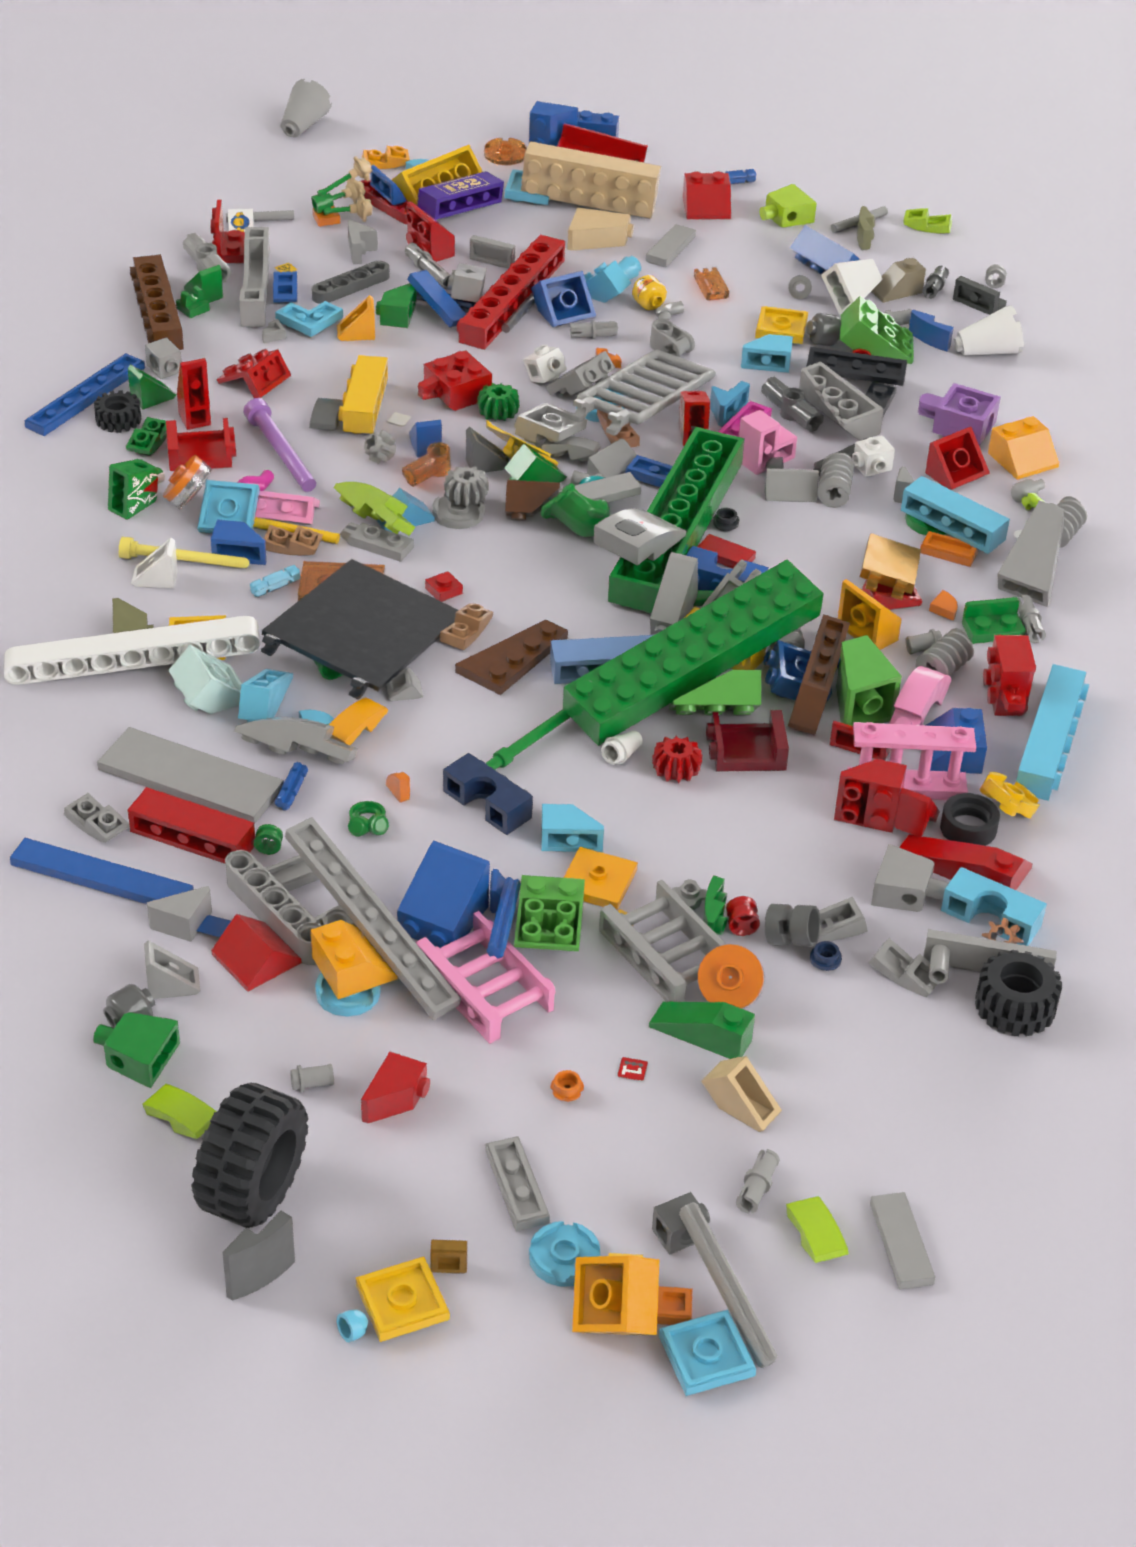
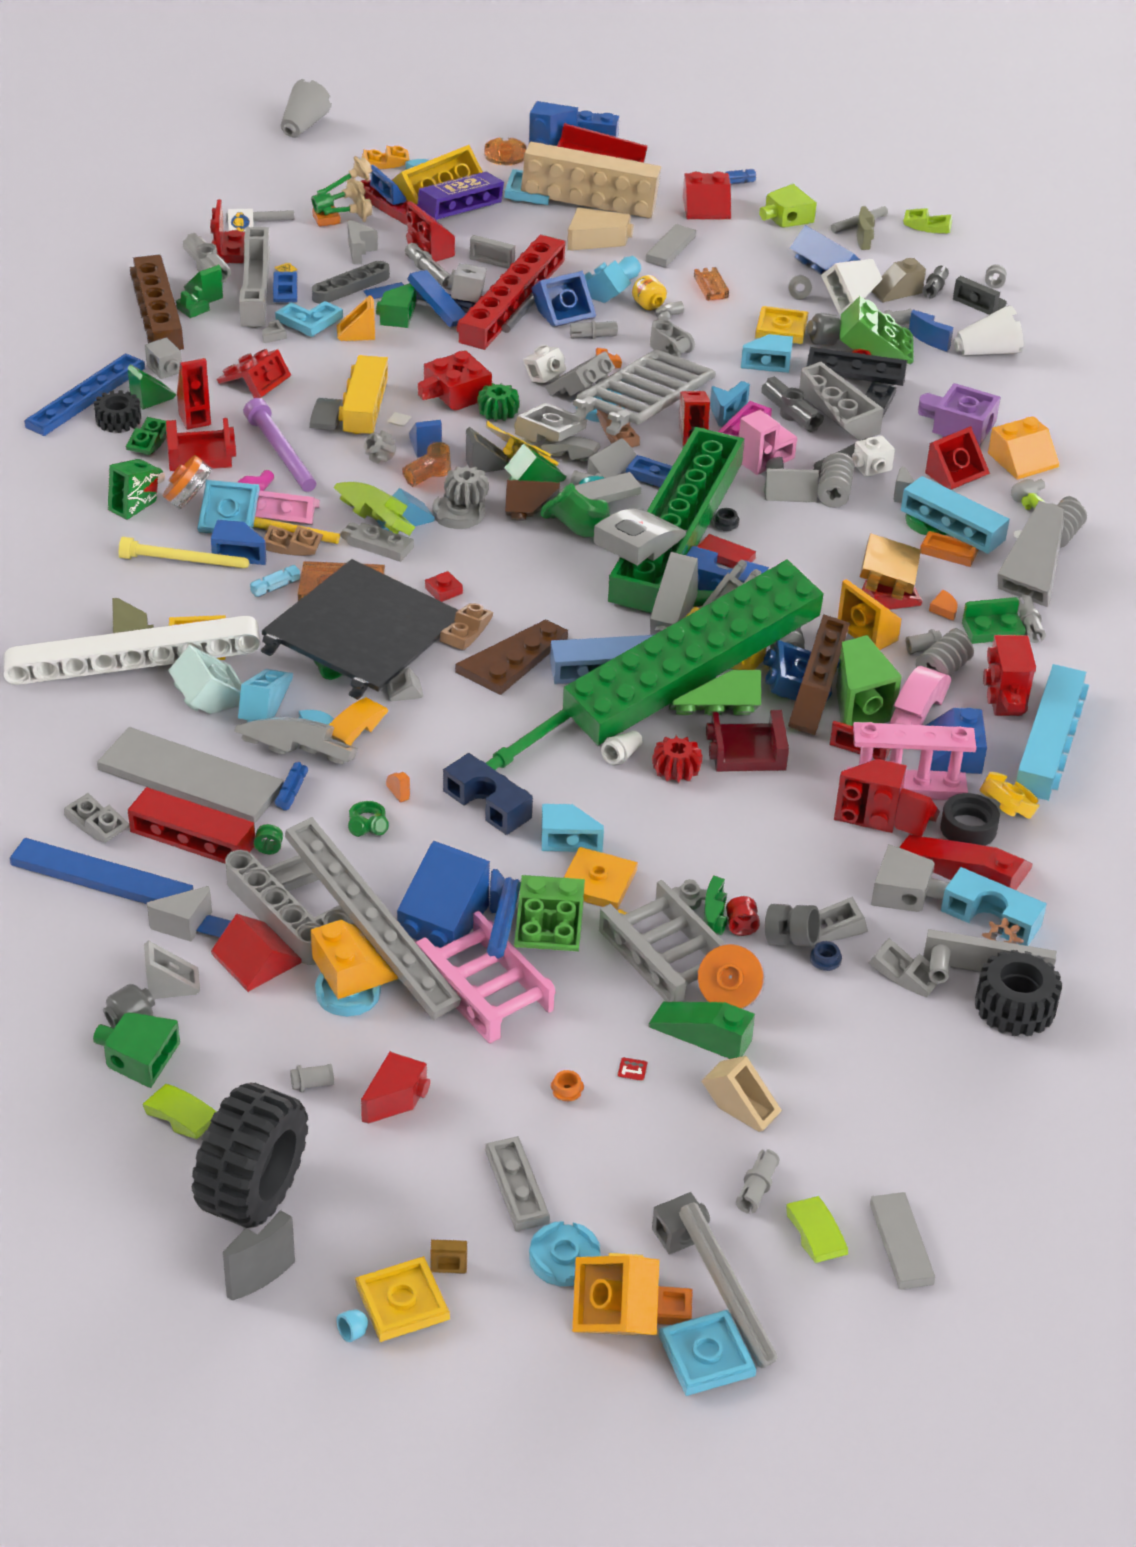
white slope [131,538,178,588] -> none
none -> blue sticker [363,282,404,299]

